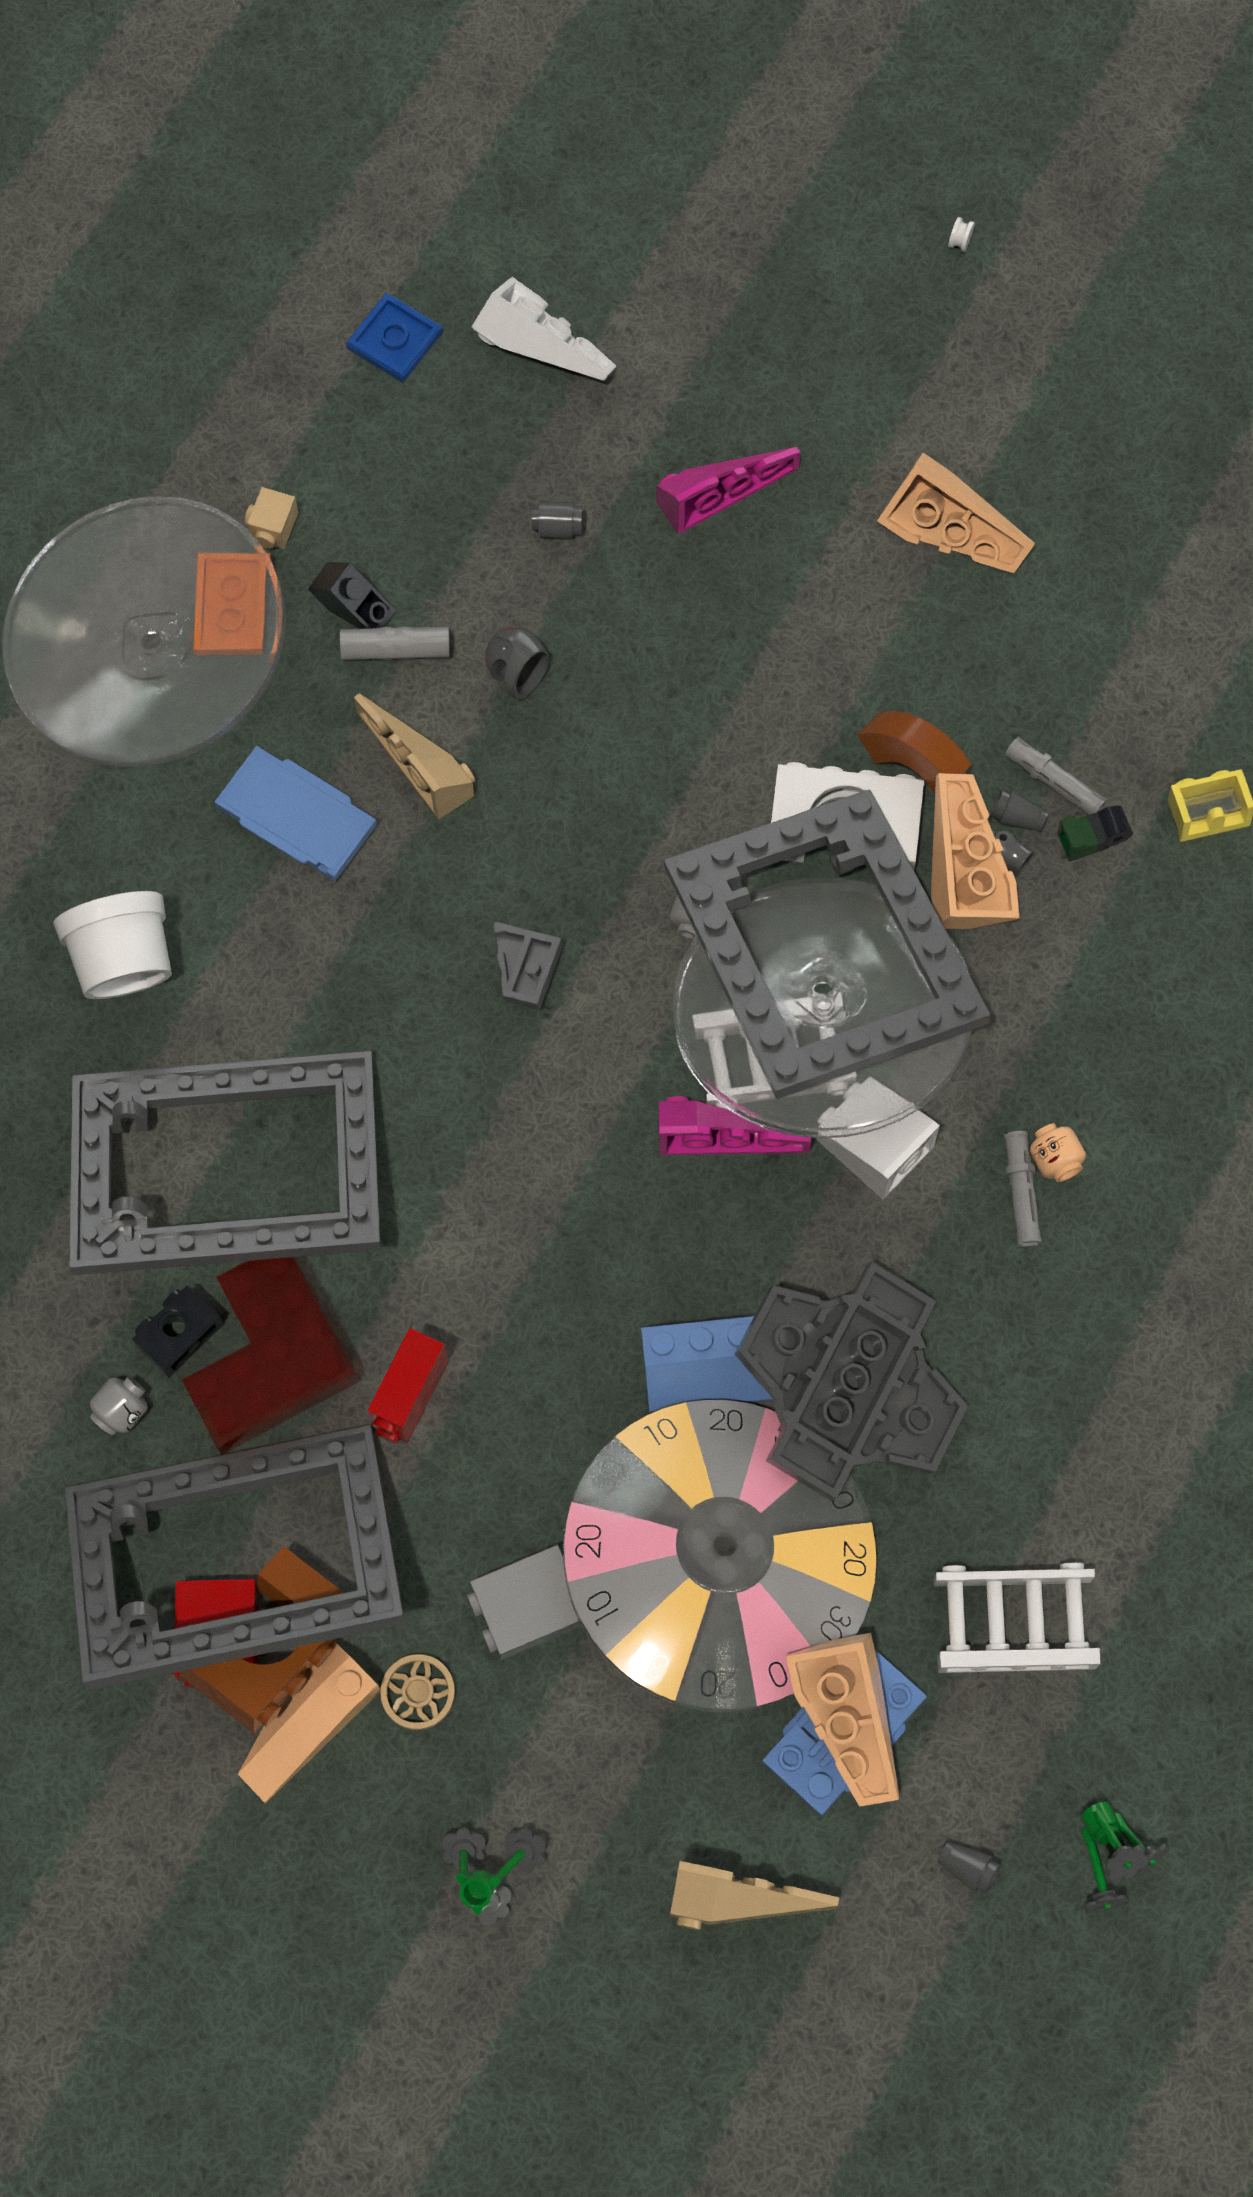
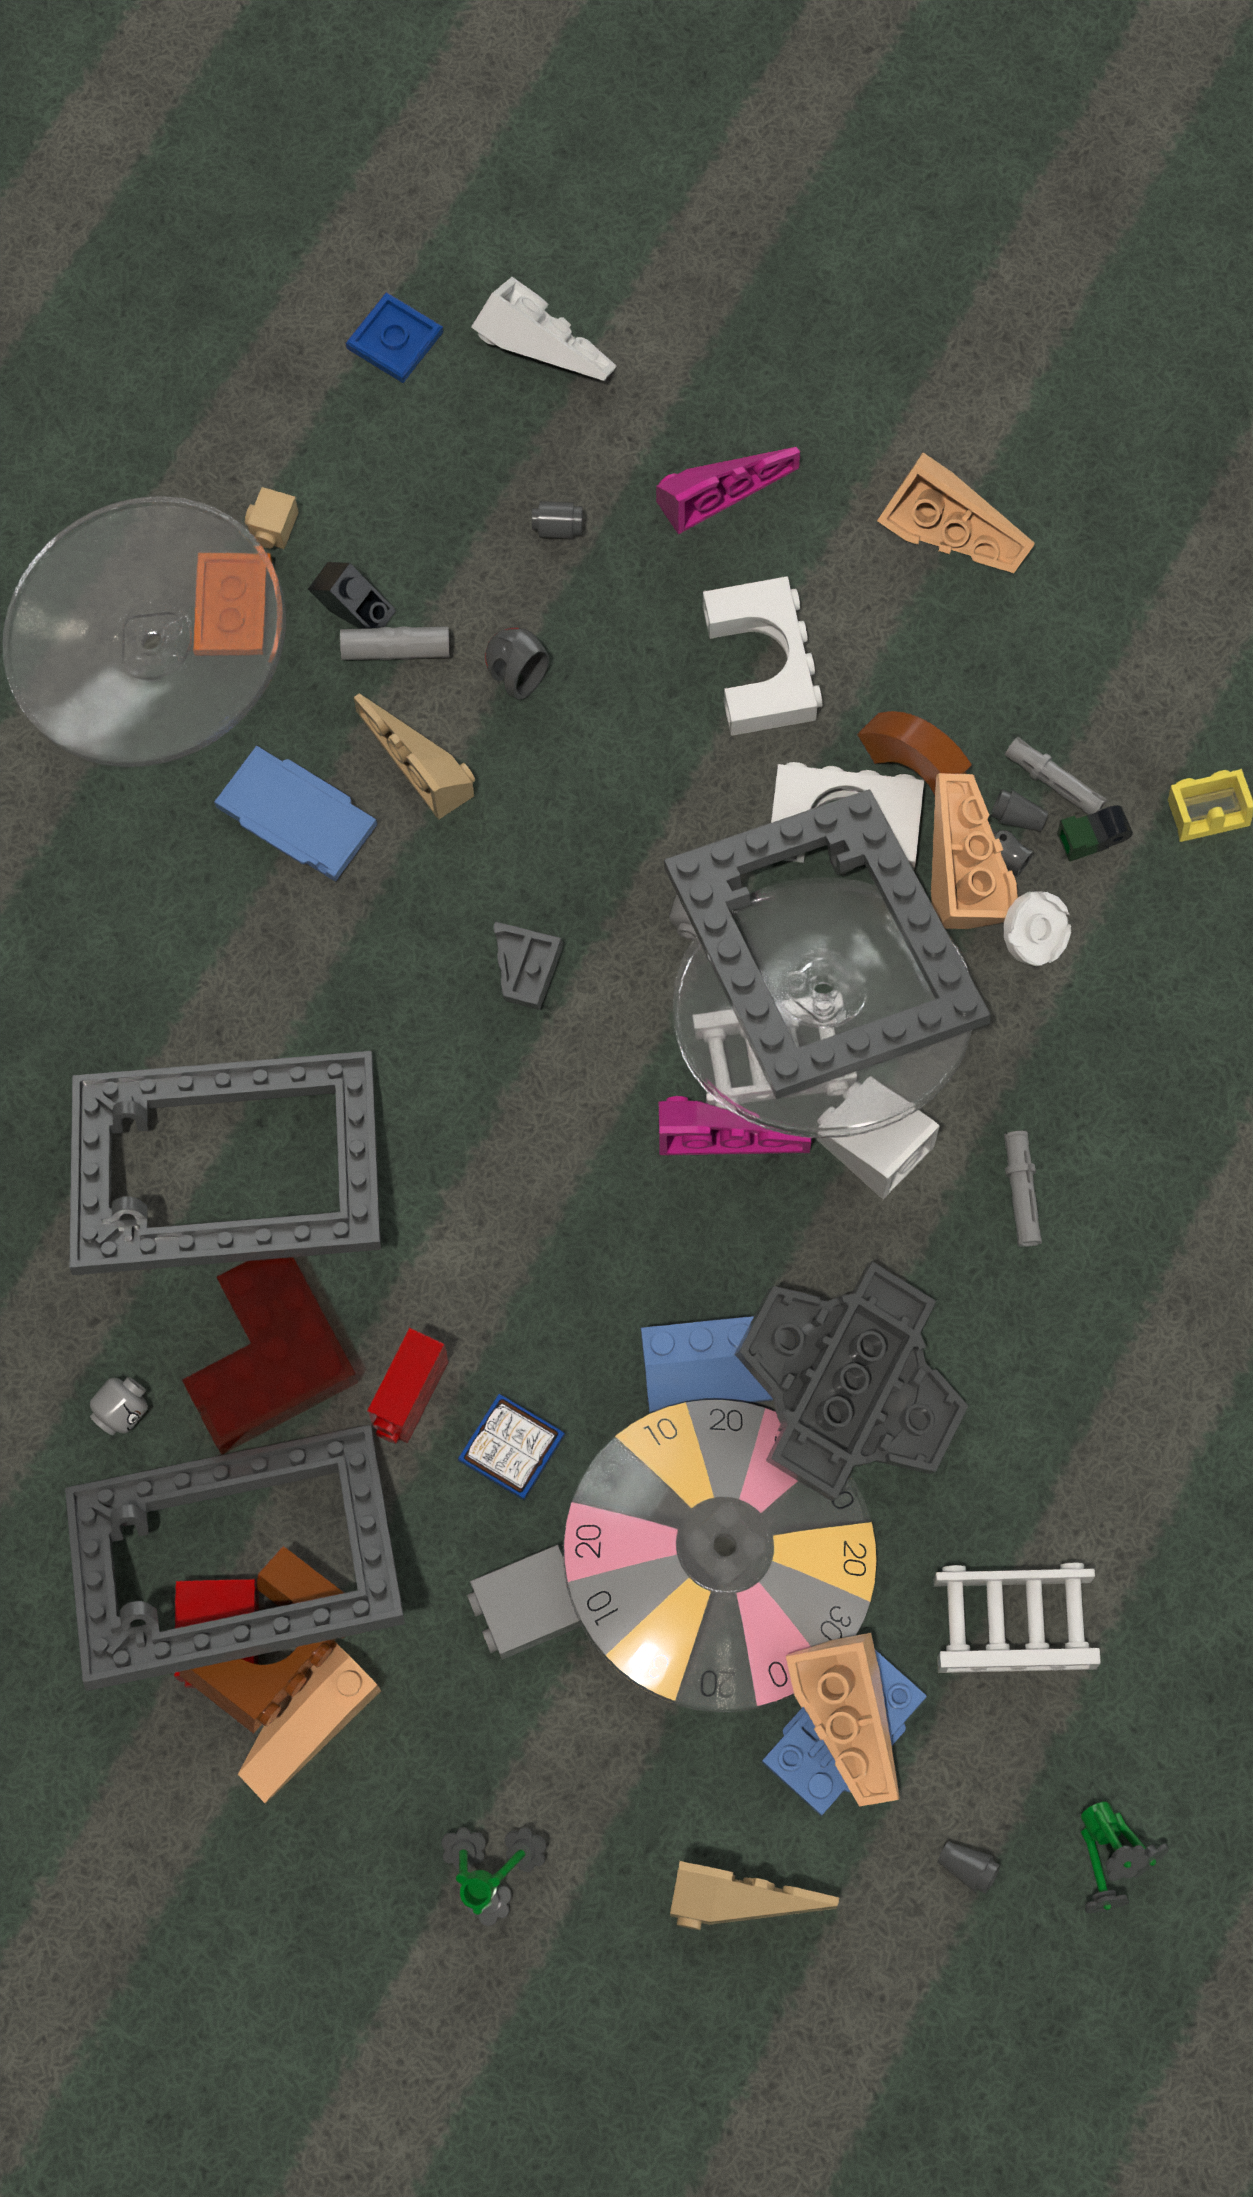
white piece [53,891,172,999] -> none
black brick [132,1285,224,1378] -> none
tan wheel [380,1654,455,1730] -> none
white bush [948,217,975,253] -> none
light nougat head [1029,1123,1086,1182] -> none
none -> tile [458,1394,565,1501]
none -> white arch [703,576,822,736]
none -> white tile [1004,891,1071,966]

